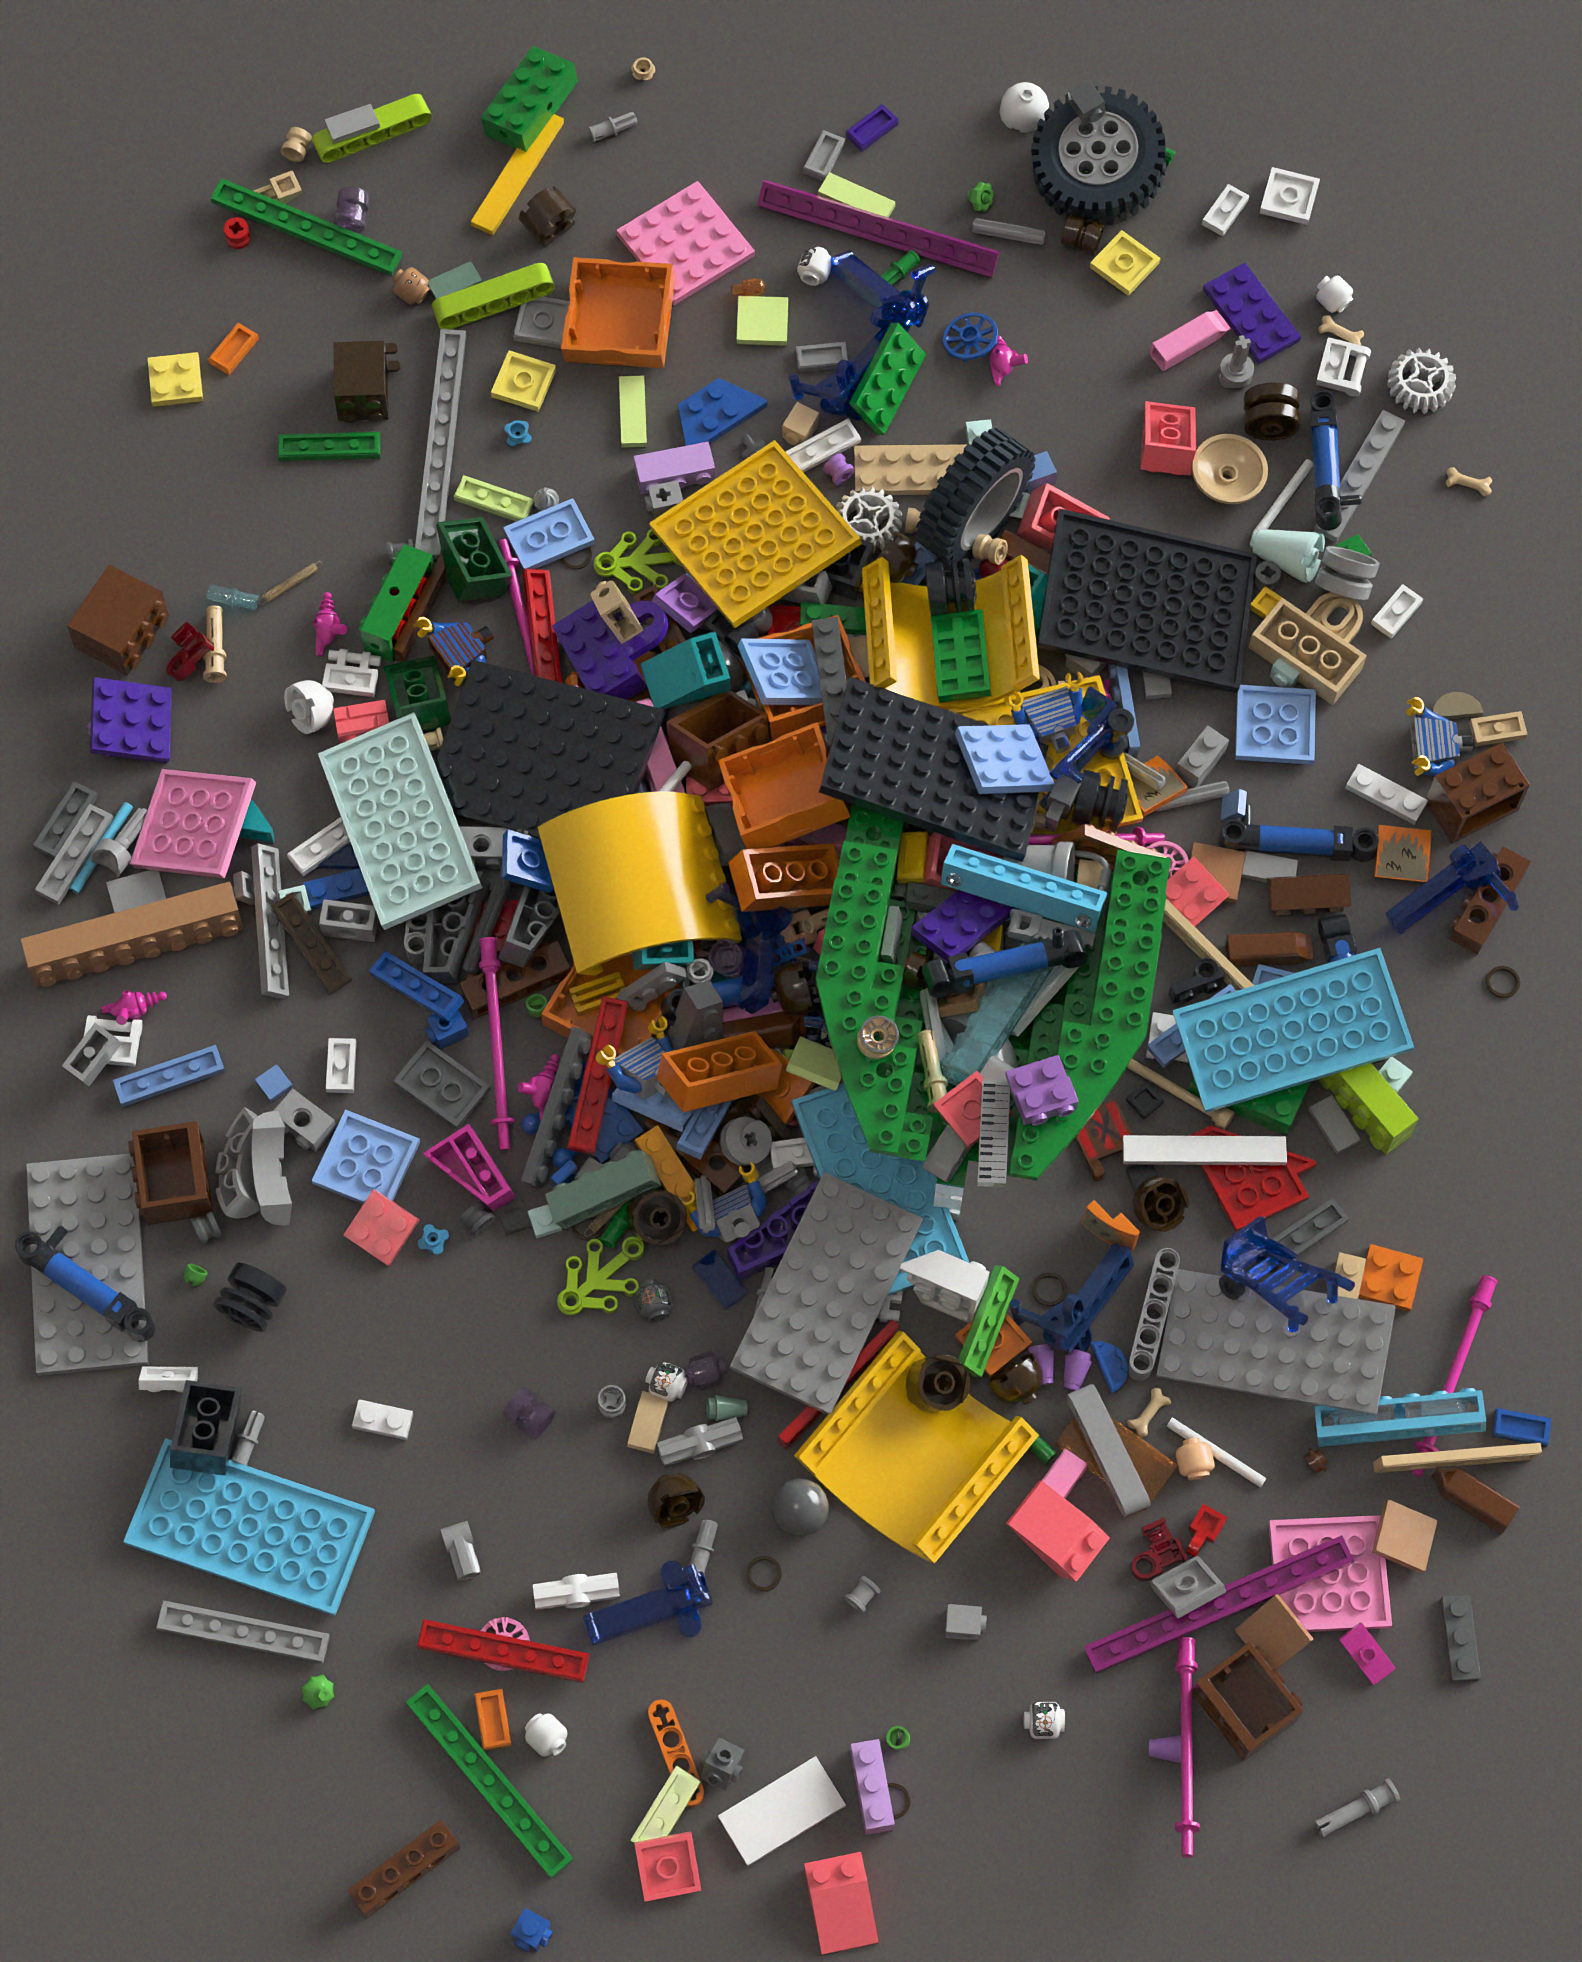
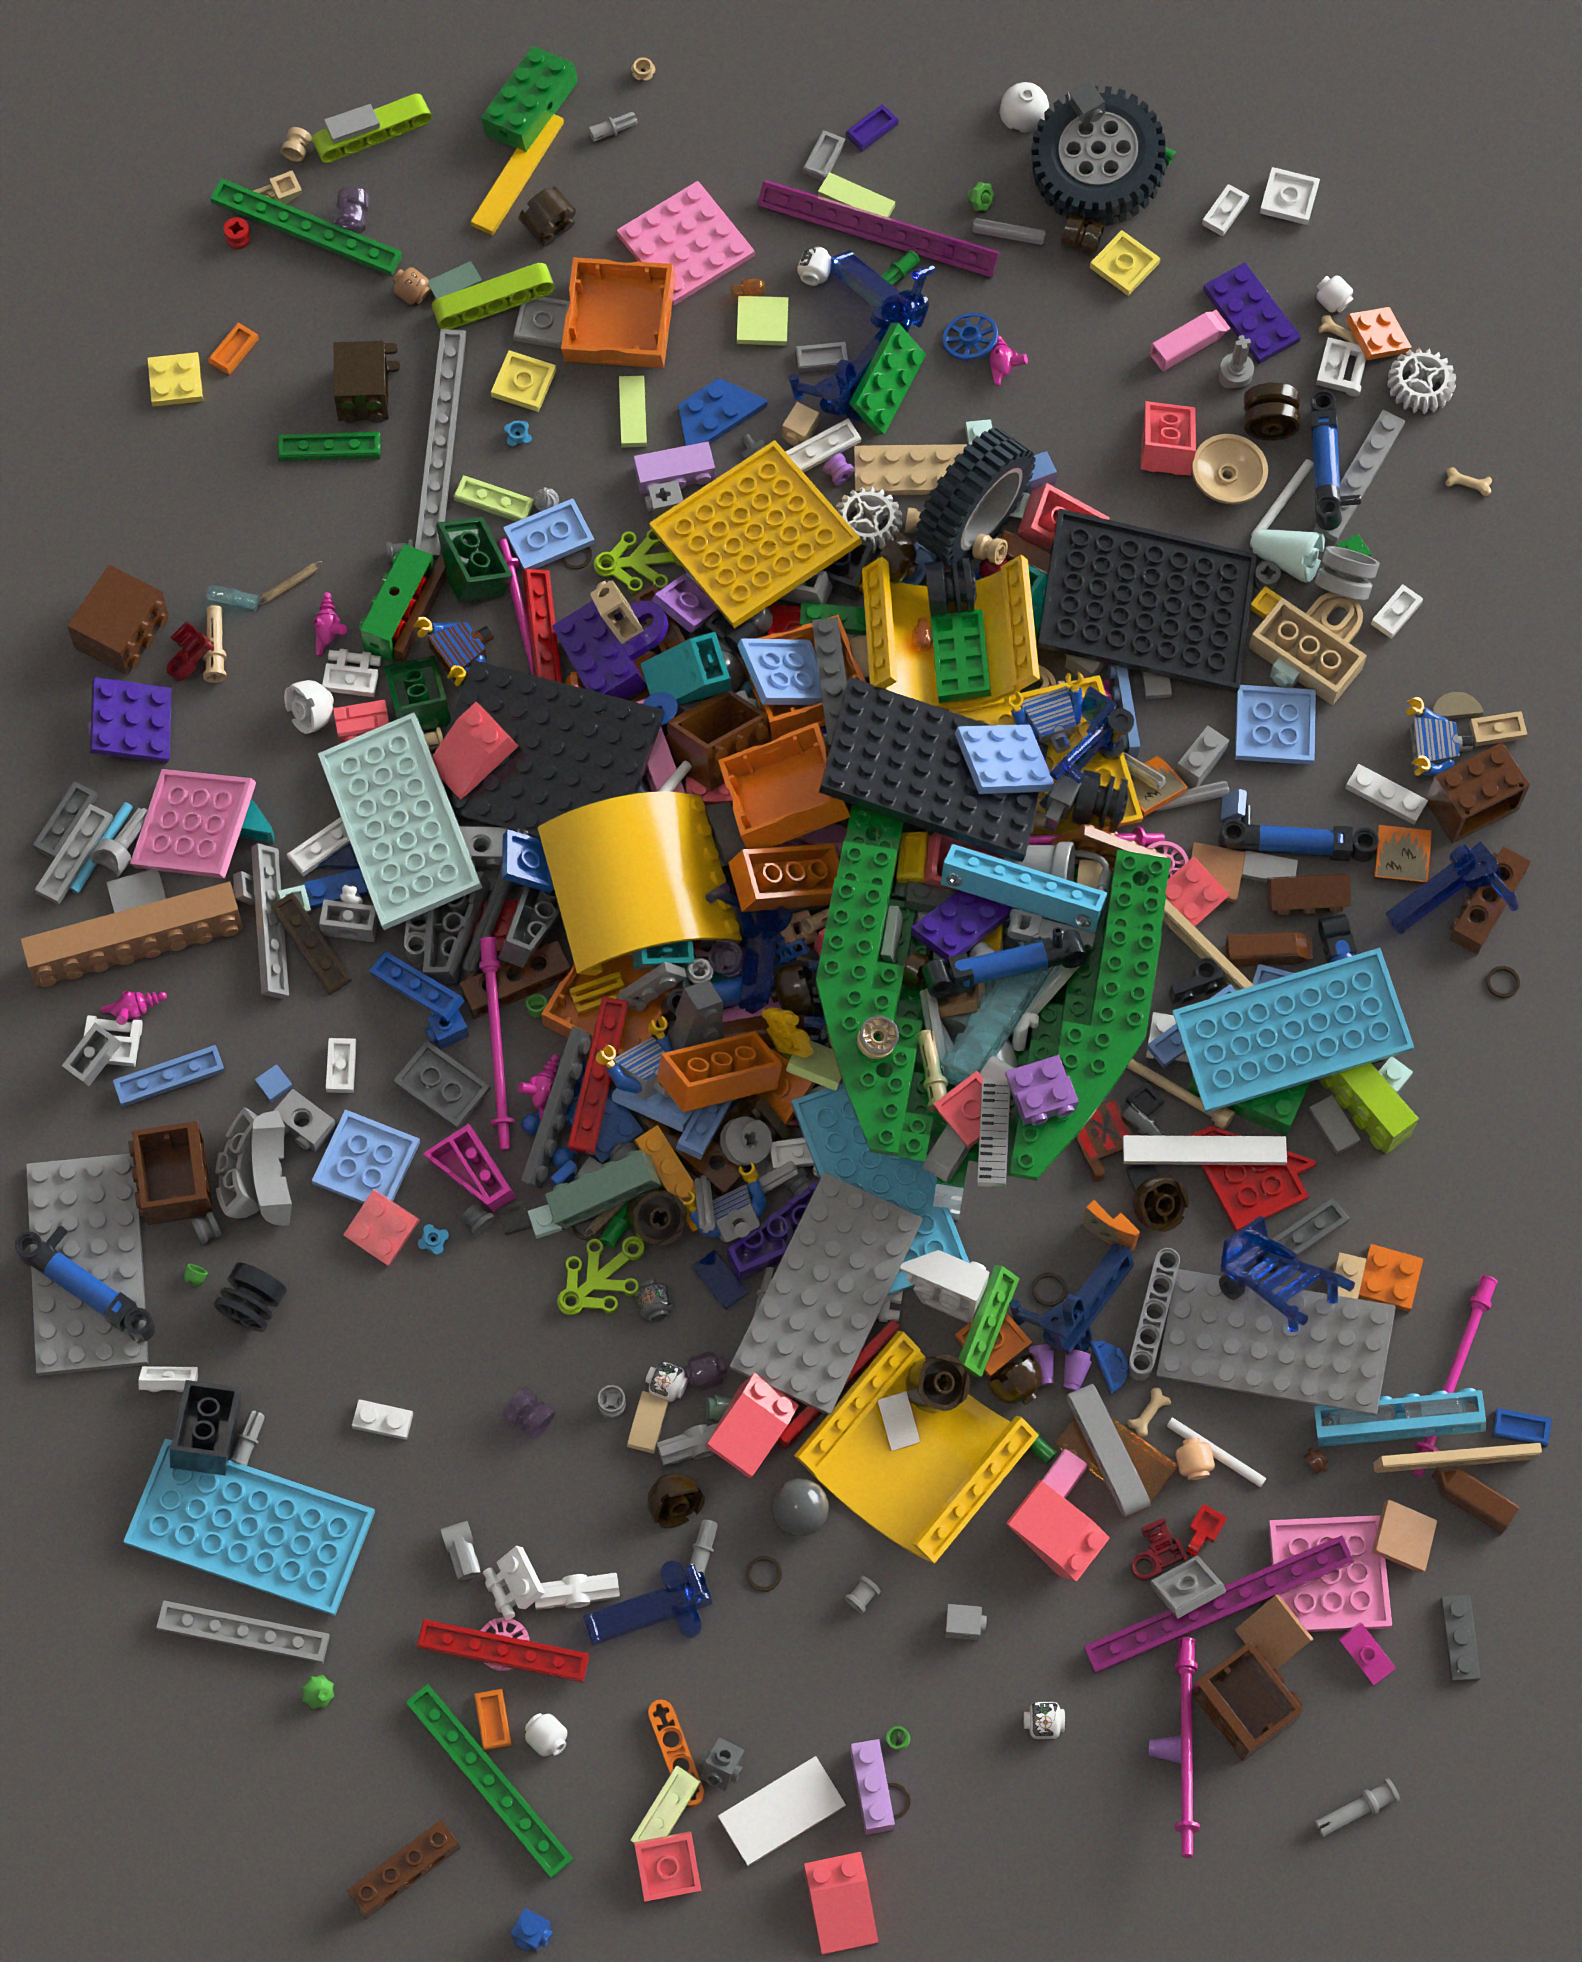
none -> white arm [340,885,363,904]
none -> coral slope [432,702,518,800]
none -> white plate [483,1546,545,1620]
none -> blue piece [643,692,678,725]
none -> coral slope [705,1372,799,1478]
none -> yellow plate [762,1007,814,1058]
none -> white sticker [878,1392,920,1451]
none -> clear orange cylinder [912,617,933,652]
none -> white arm [1012,1012,1039,1051]
none -> dark grey pin [1121,1103,1169,1136]
none -> plate [1346,307,1411,360]

